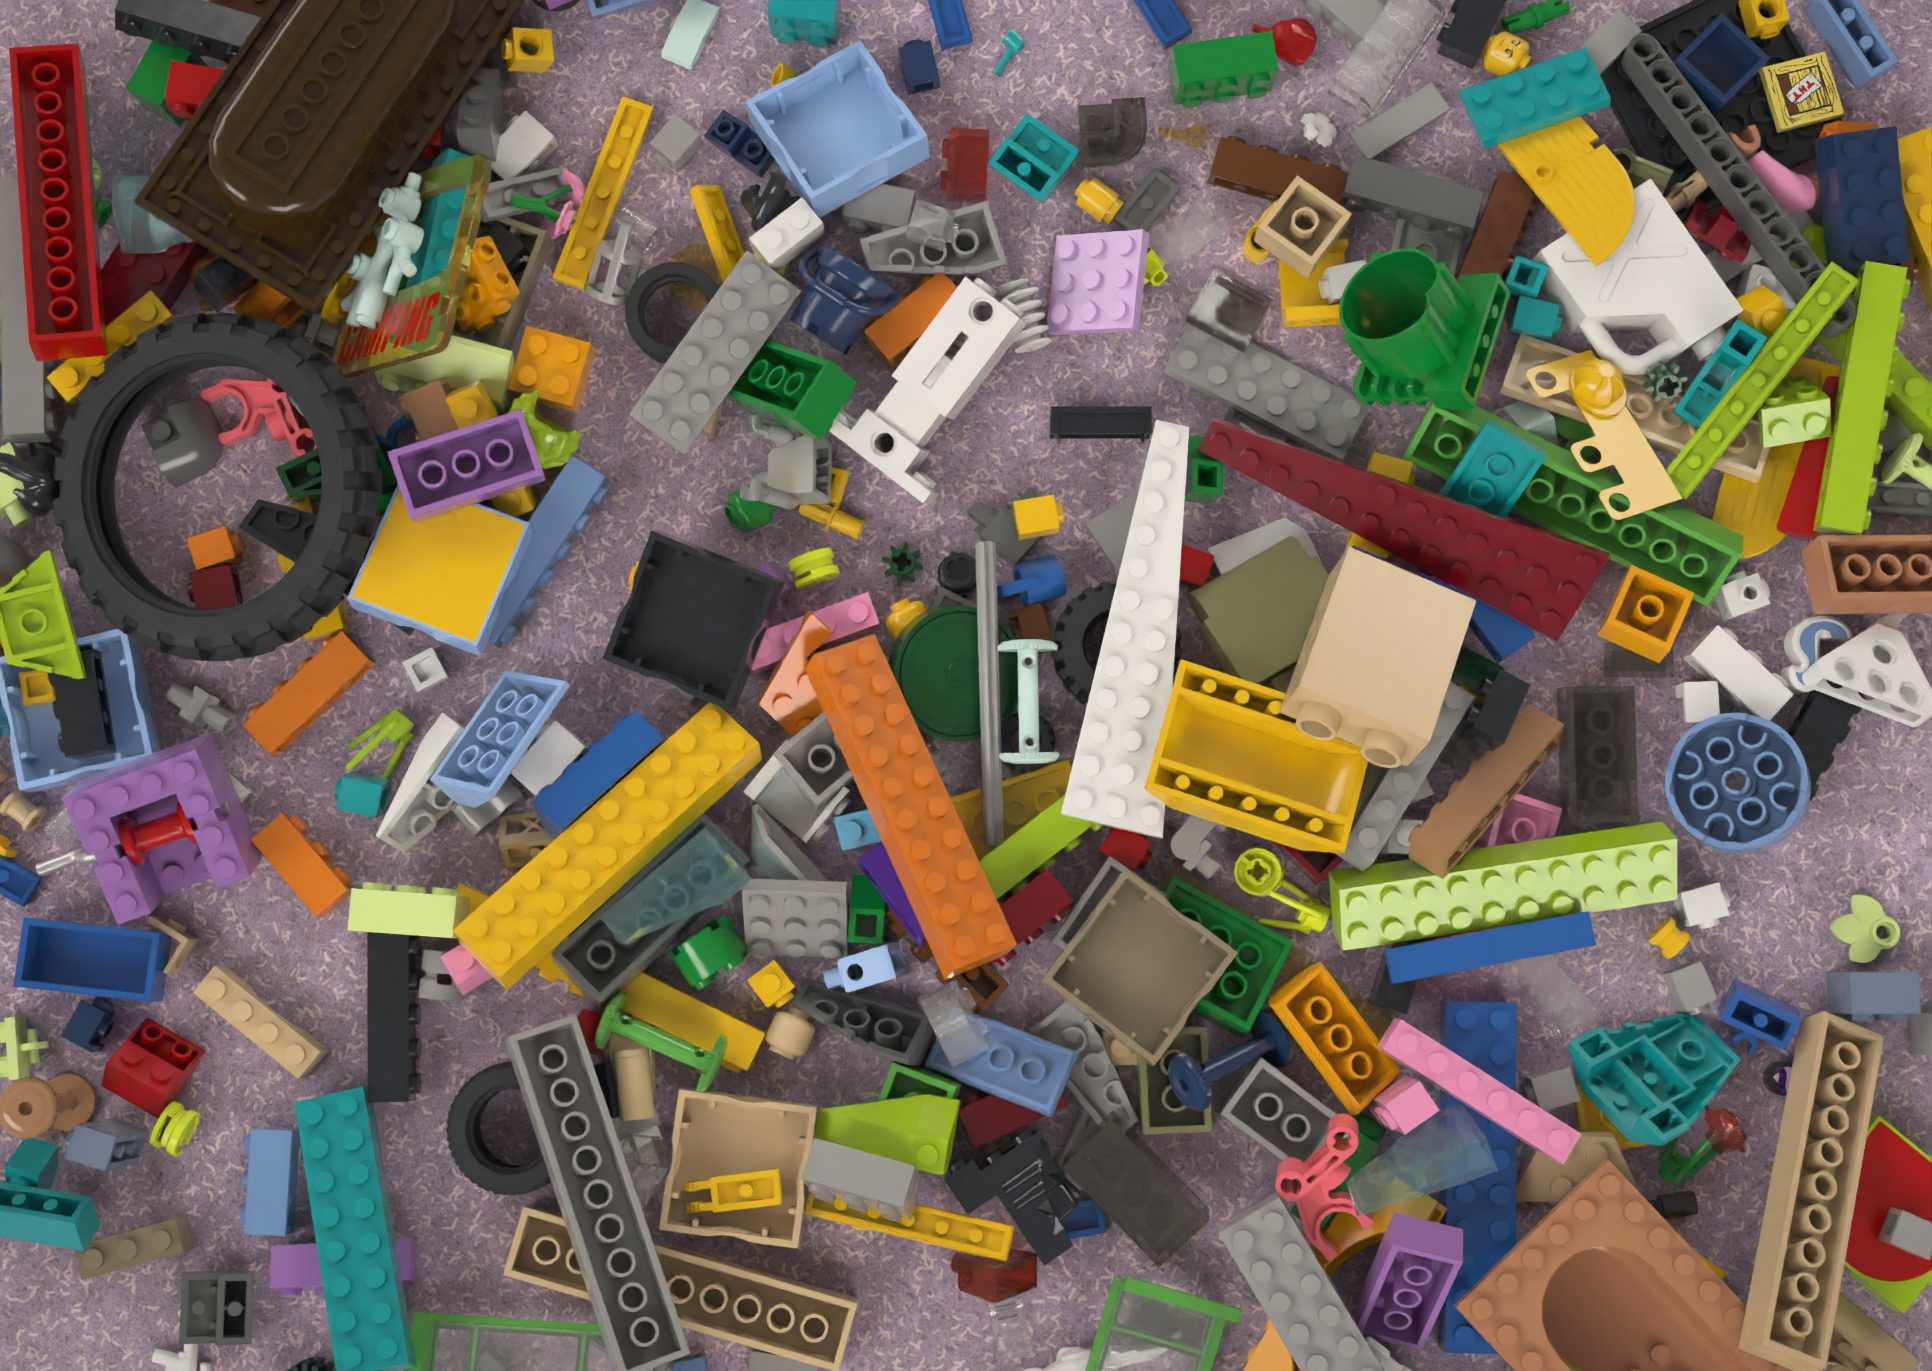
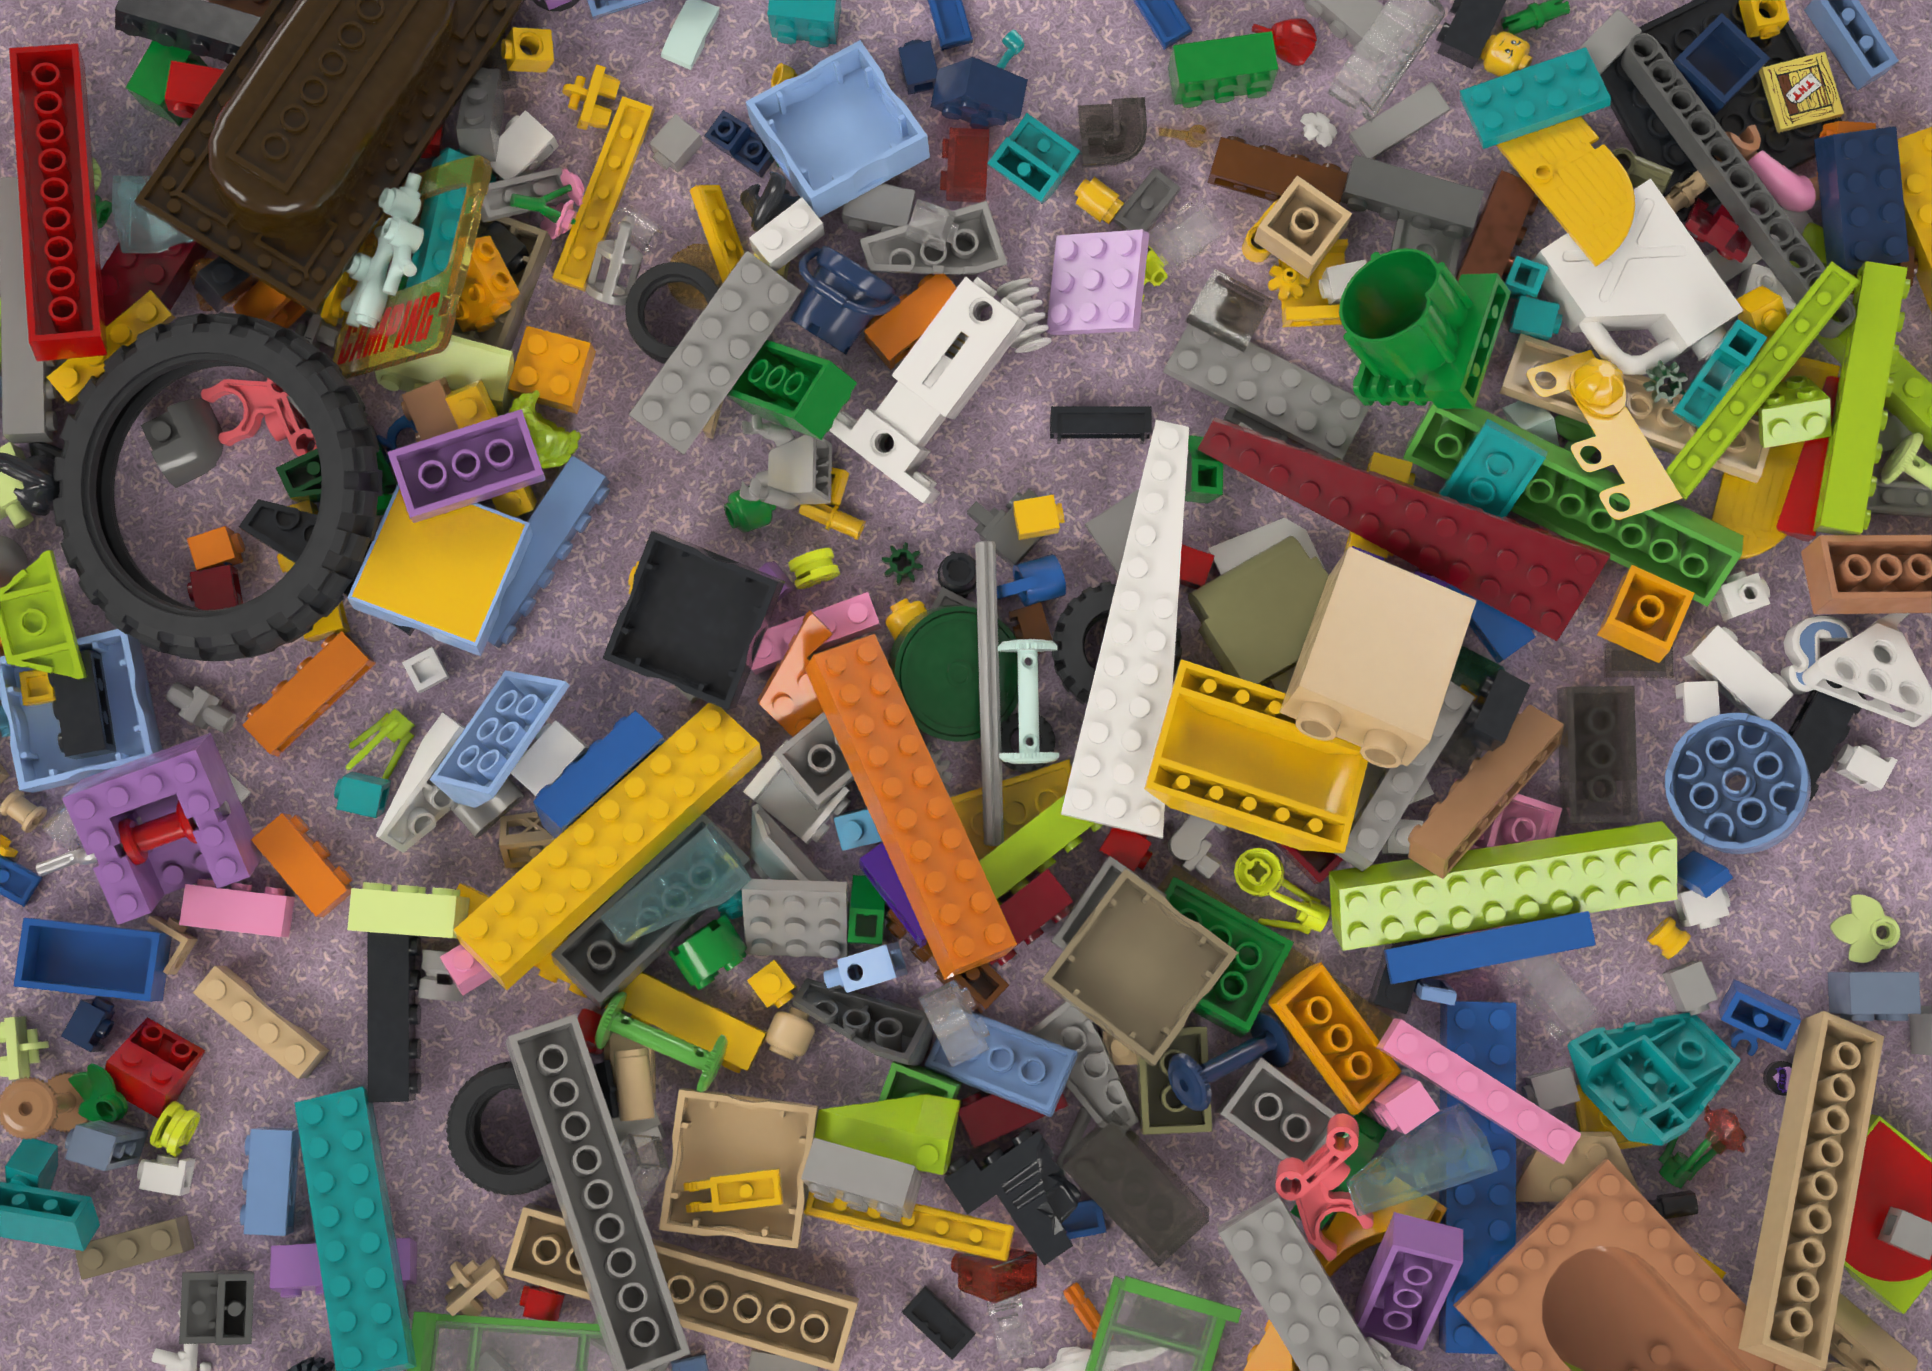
none -> green plate [68,1063,128,1122]
none -> white brick [137,1154,196,1196]
none -> bright pink brick [179,879,295,937]
none -> tan hips [445,1255,508,1316]
none -> red plate [519,1285,565,1322]
none -> yellow hips [562,64,621,130]
none -> teal plate [717,890,743,919]
none -> black plate [901,1285,976,1360]
none -> dark blue brick [930,57,1028,131]
none -> orange axle [1063,1282,1114,1342]
none -> yellow plant [1267,261,1311,301]
none -> medium blue tile [1414,977,1457,1006]
none -> blue tile [1677,850,1733,898]
none -> white brick [1835,744,1898,792]

